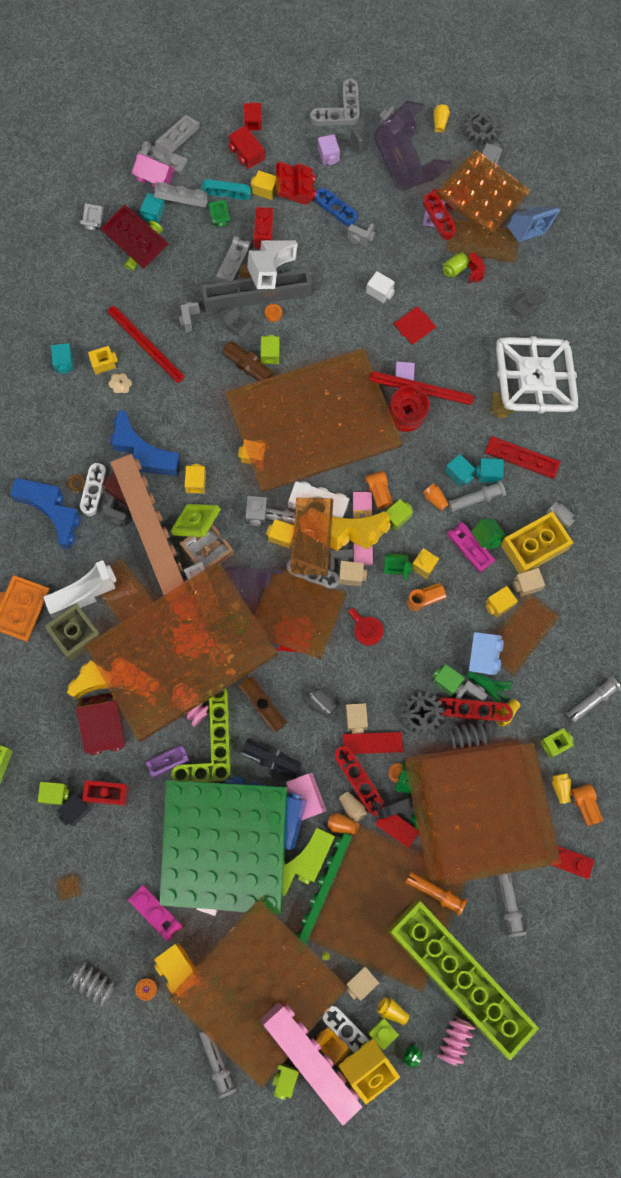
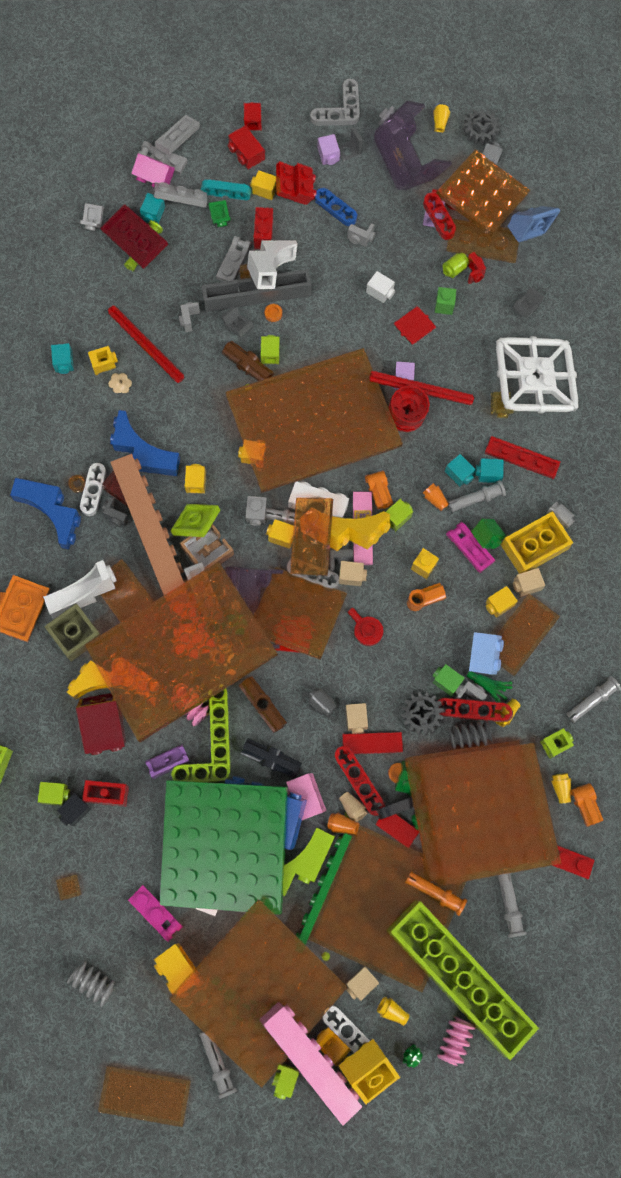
orange tile [136,978,157,1001] -> none
lime brick [367,1017,399,1051] -> none
green bracket [384,553,412,580] -> none
none -> clear orange tile [98,1066,191,1127]
none -> bright green brick [435,287,456,315]

